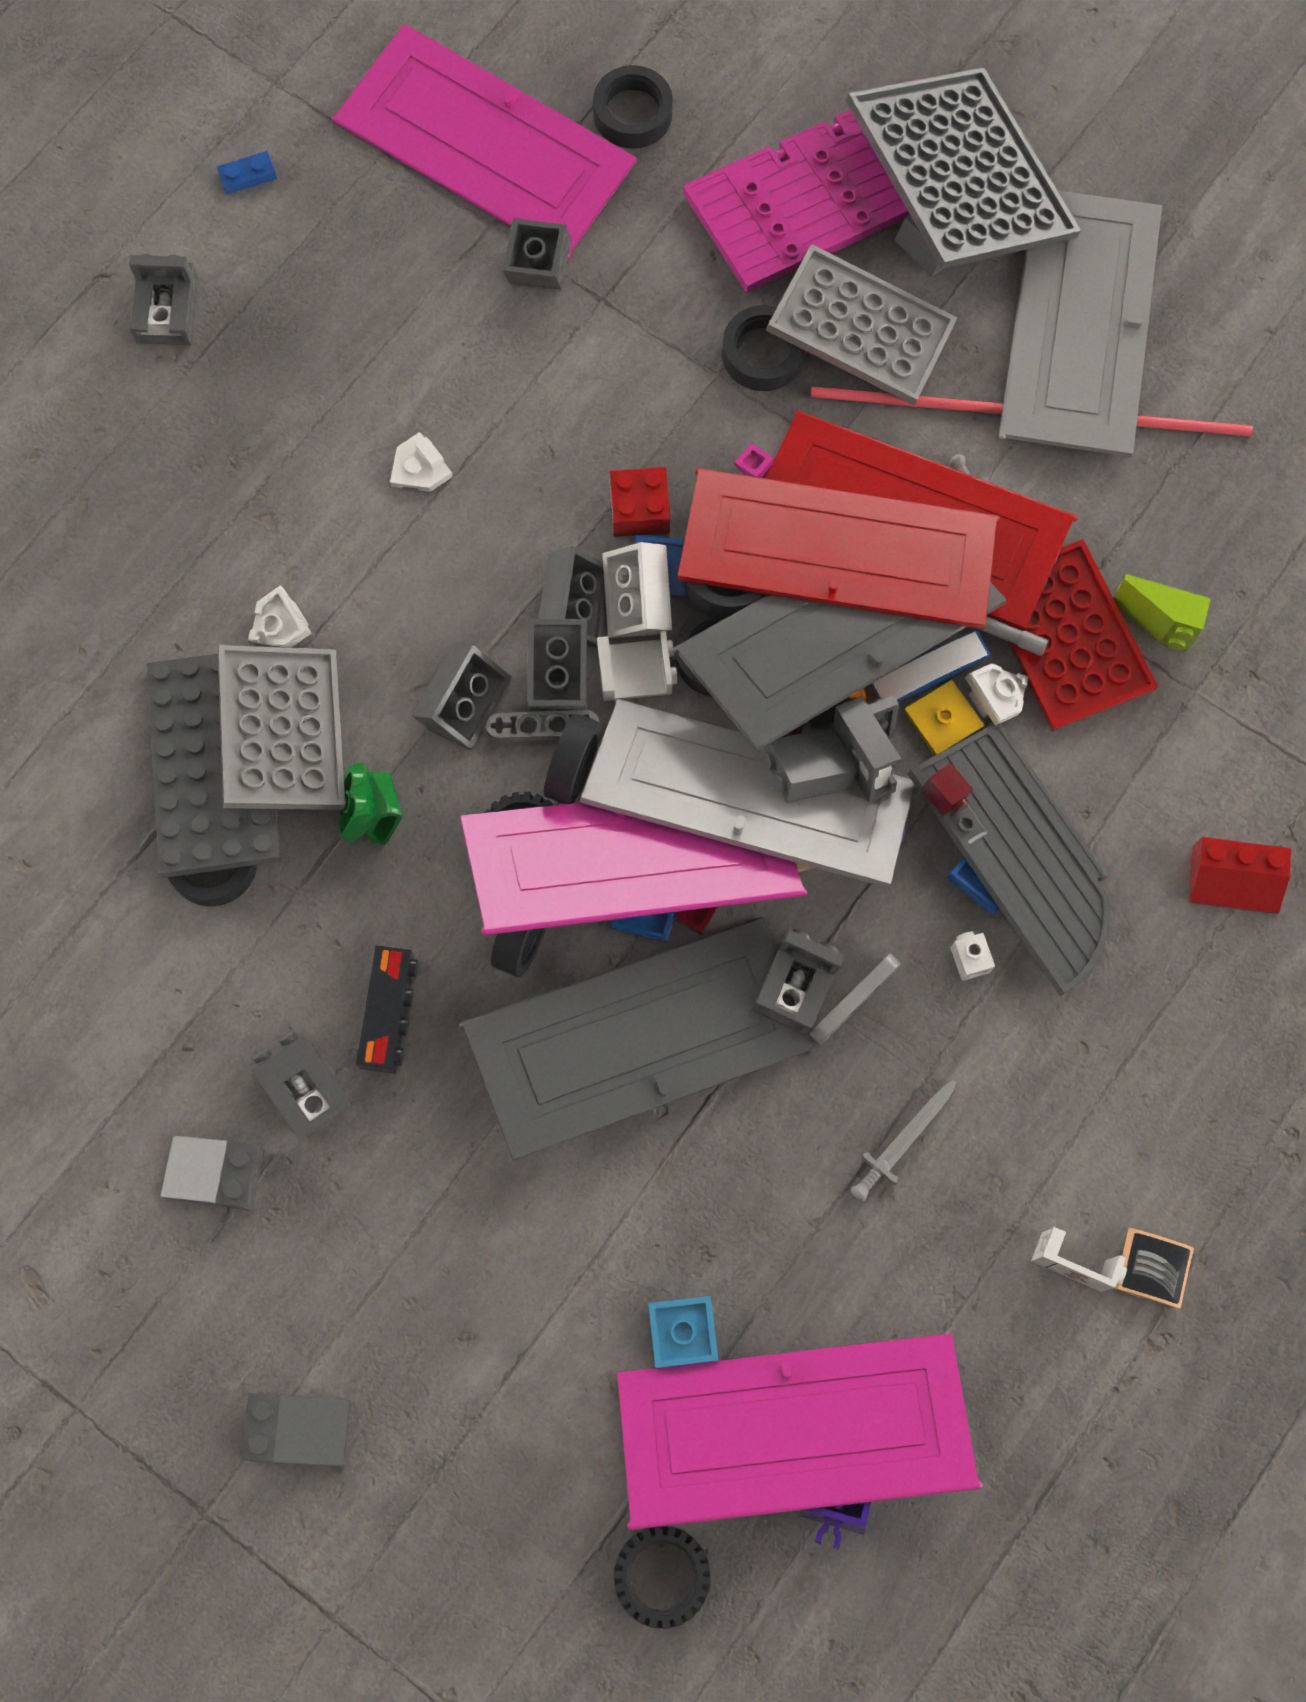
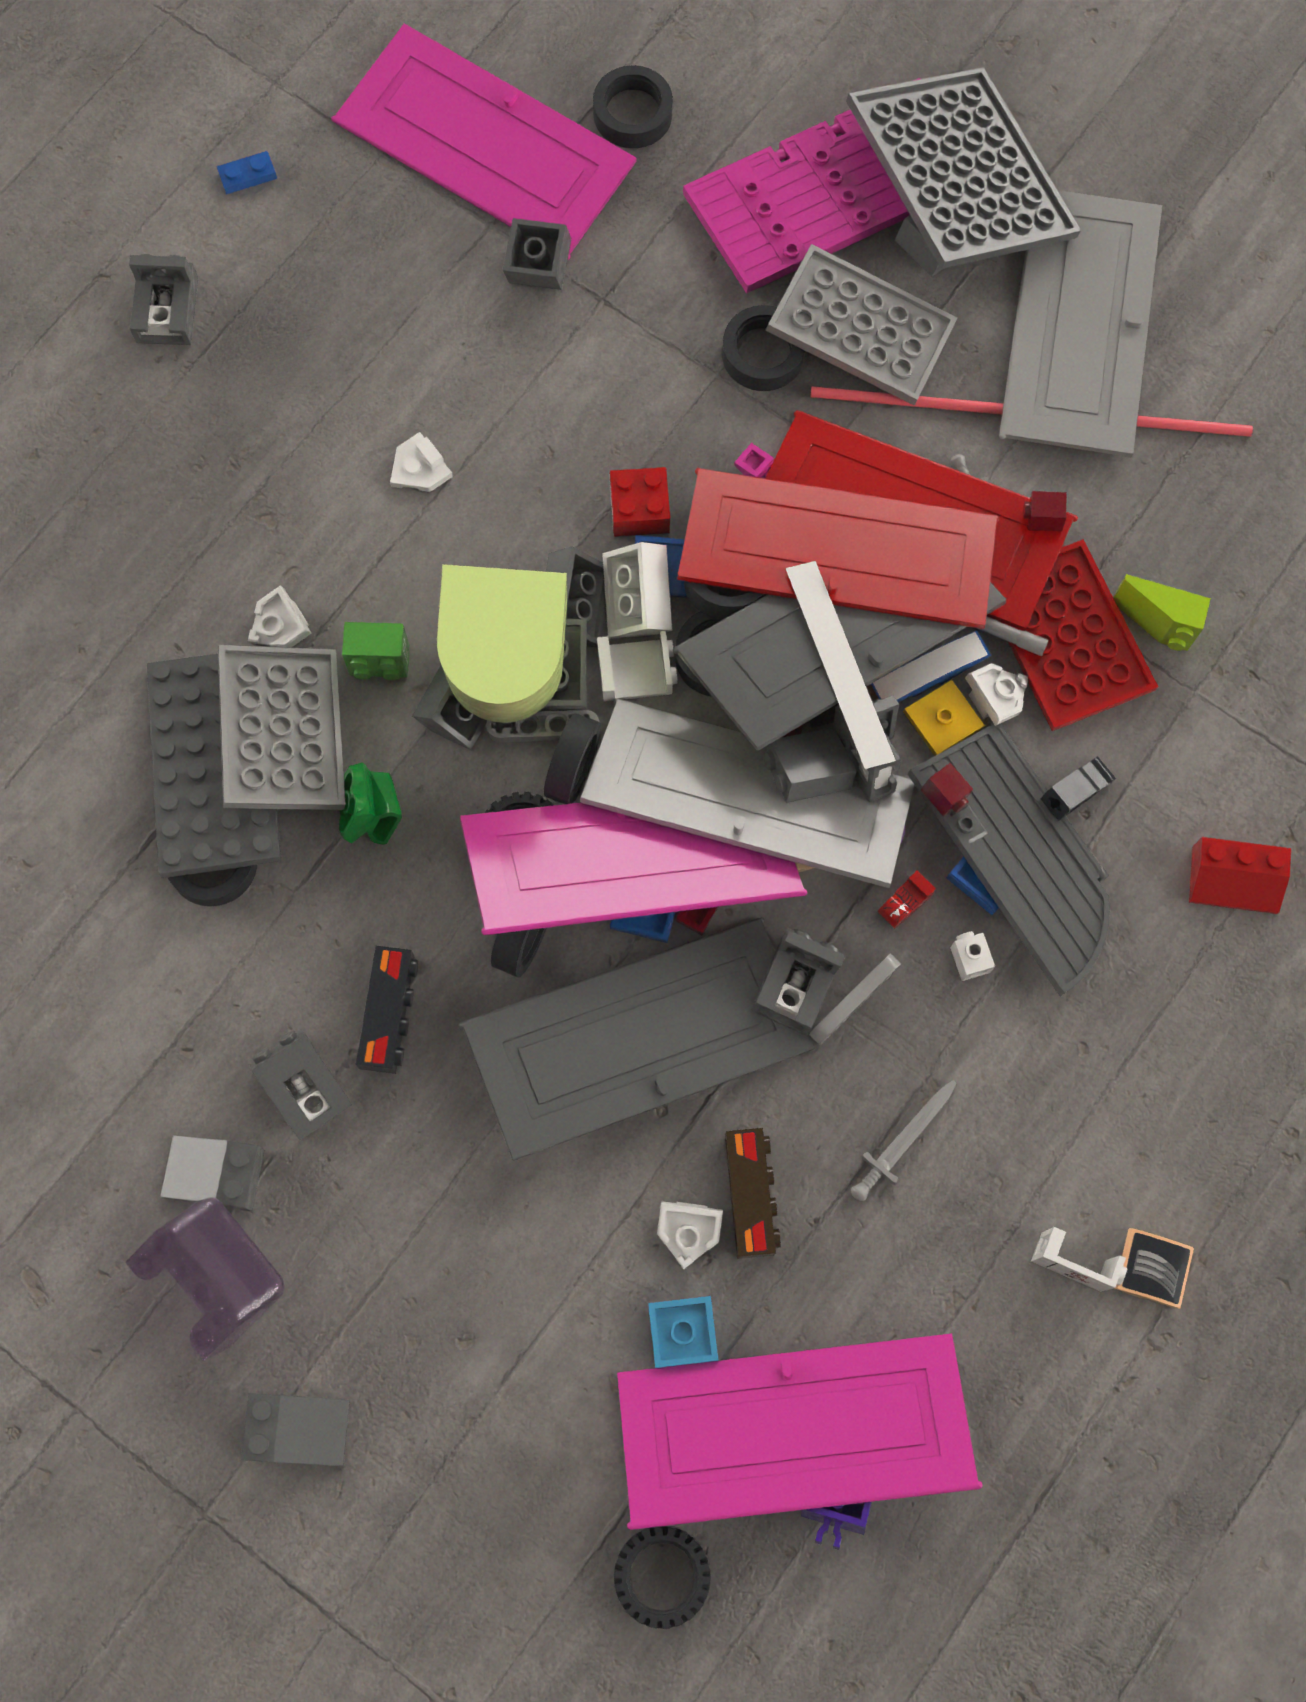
none -> clear purple windscreen [125,1197,284,1361]
none -> bright green brick [342,622,410,680]
none -> yellowish green brick [437,564,567,723]
none -> white plate [657,1201,723,1269]
none -> dark brown brick [725,1128,781,1259]
none -> white sticker [785,561,896,769]
none -> red leg [877,870,936,929]
none -> dark red brick [1023,491,1067,531]
none -> piece [1040,756,1116,821]

